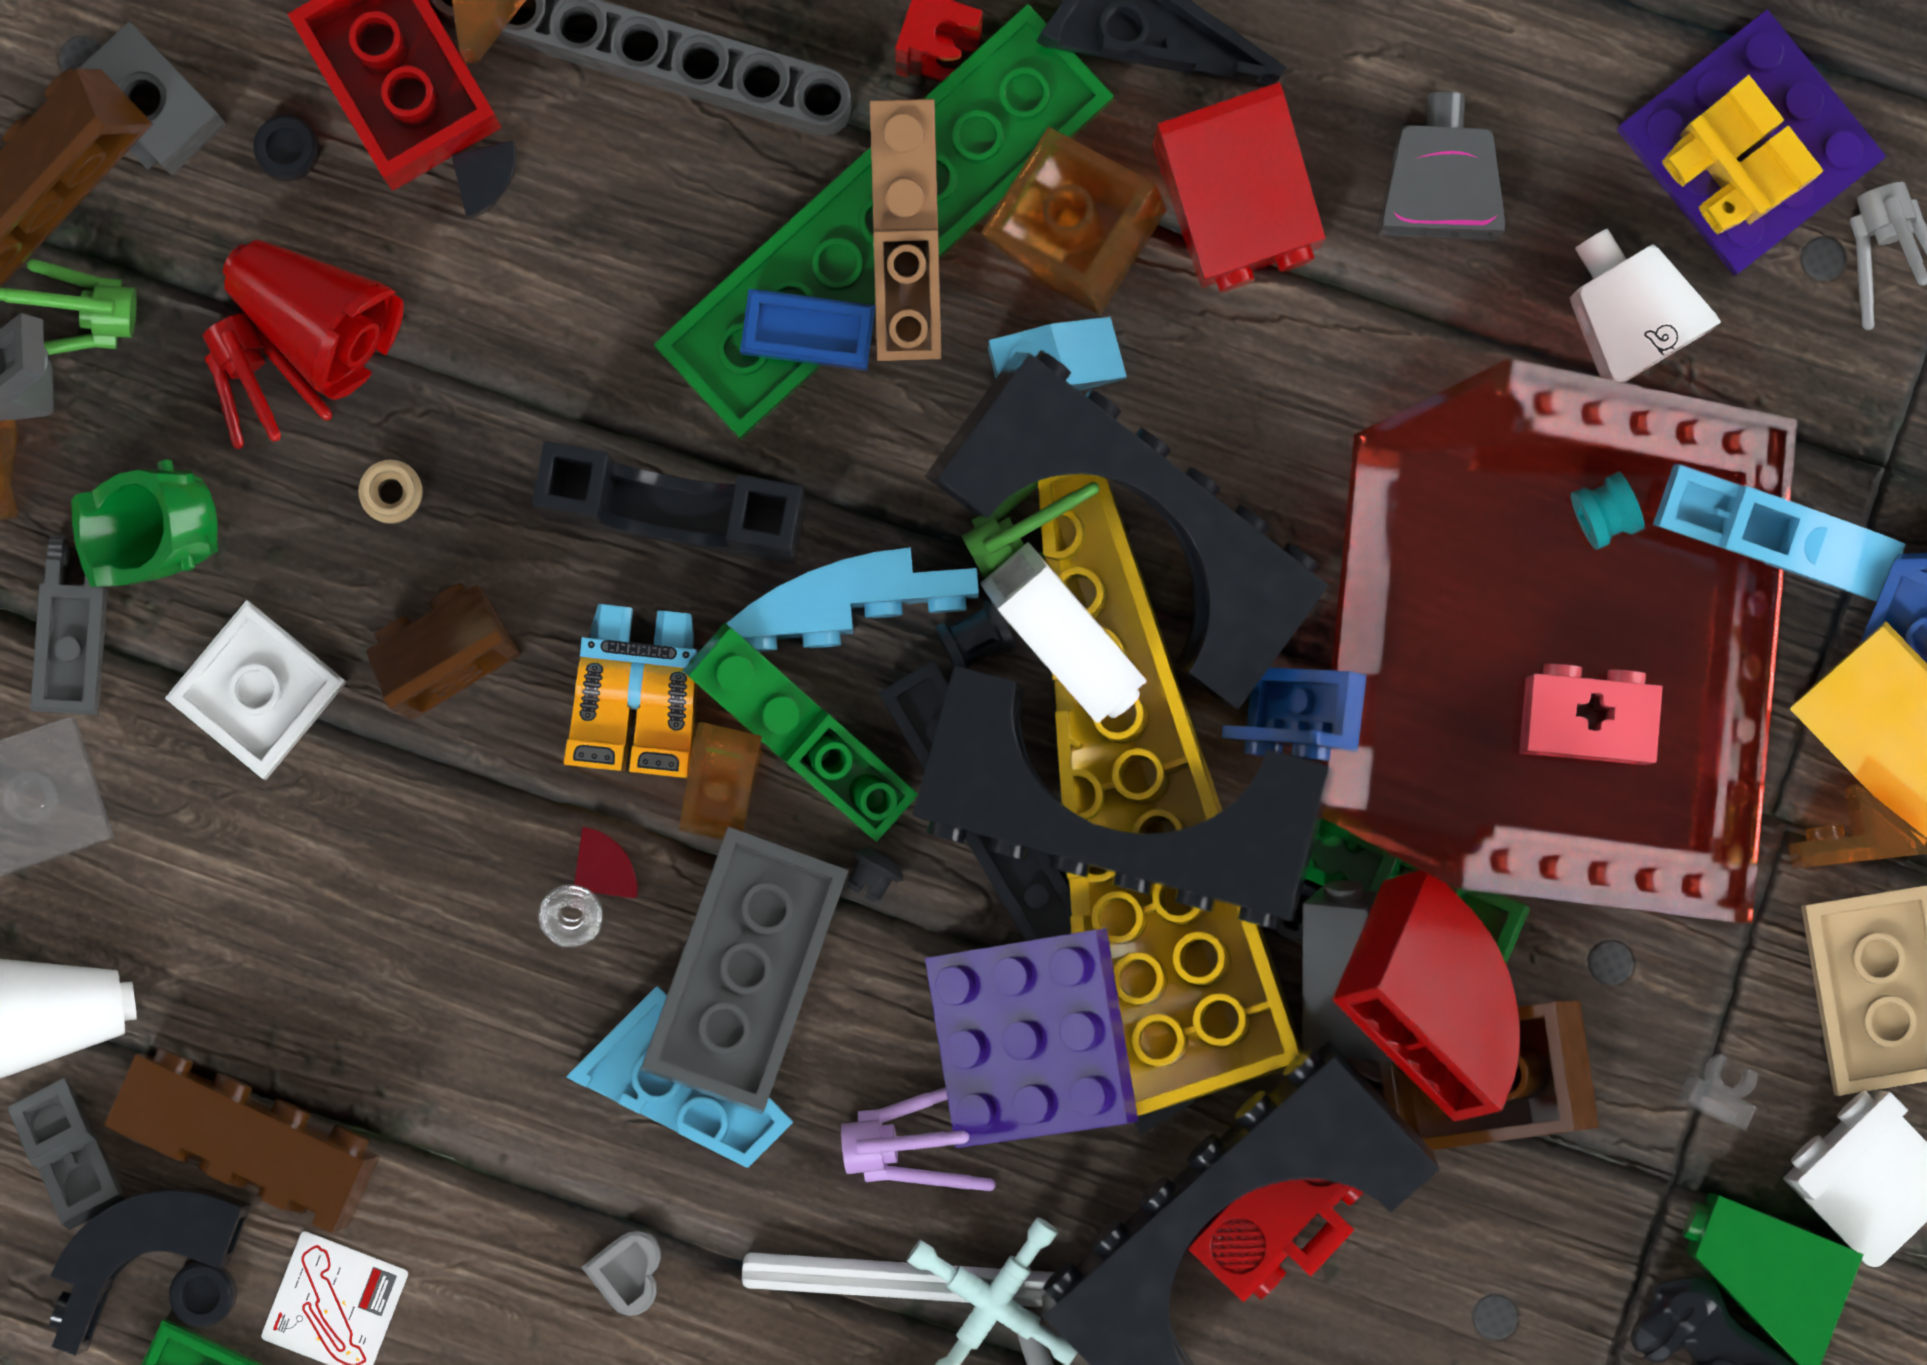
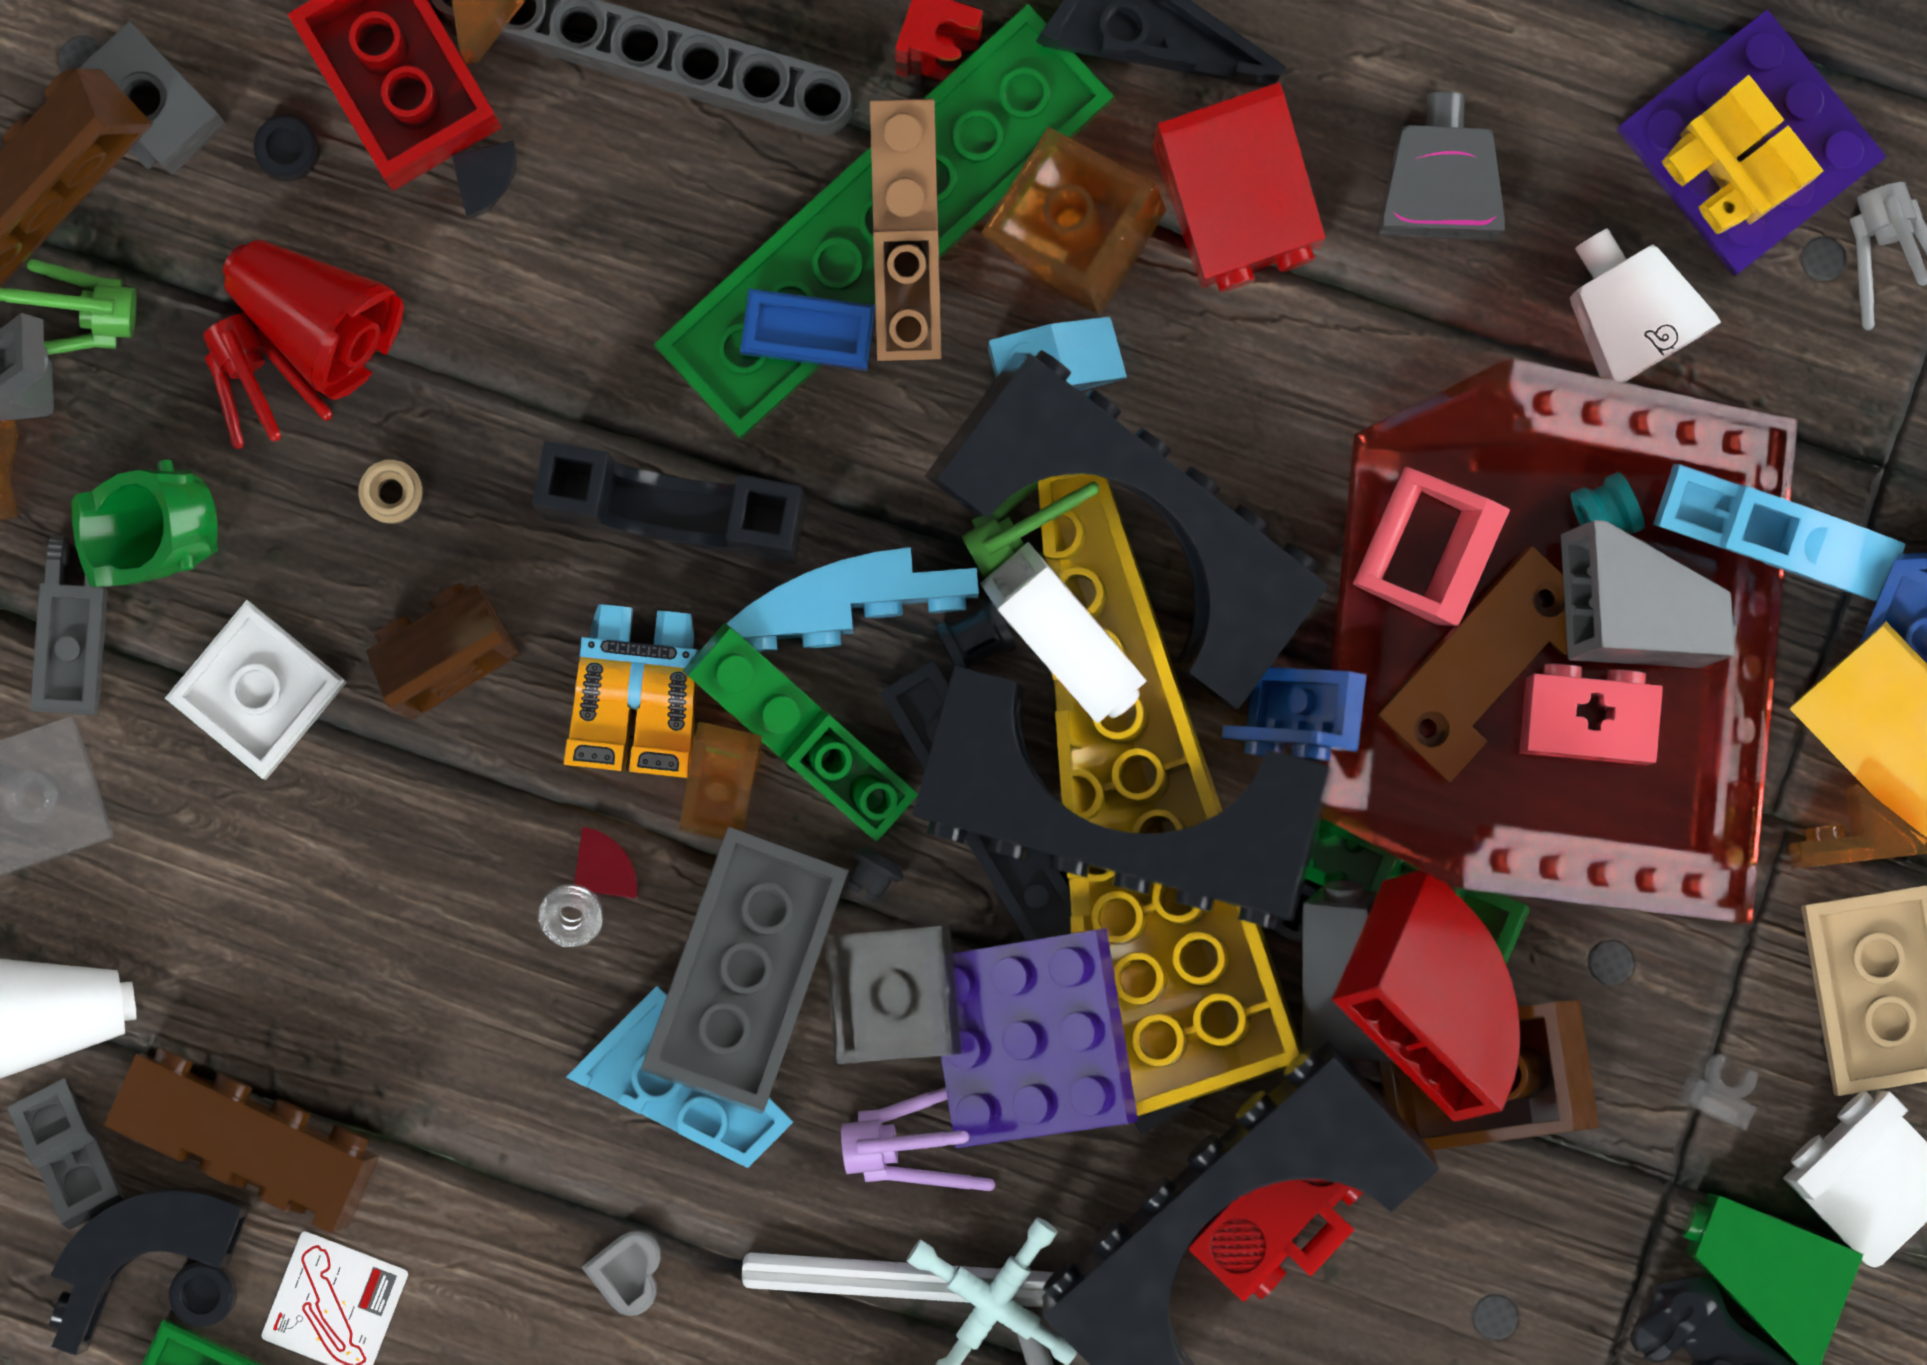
none -> clear smoke tile [825,925,961,1065]
none -> coral tile [1353,467,1510,626]
none -> reddish brown brick [1375,545,1568,783]
none -> slope [1561,520,1737,668]

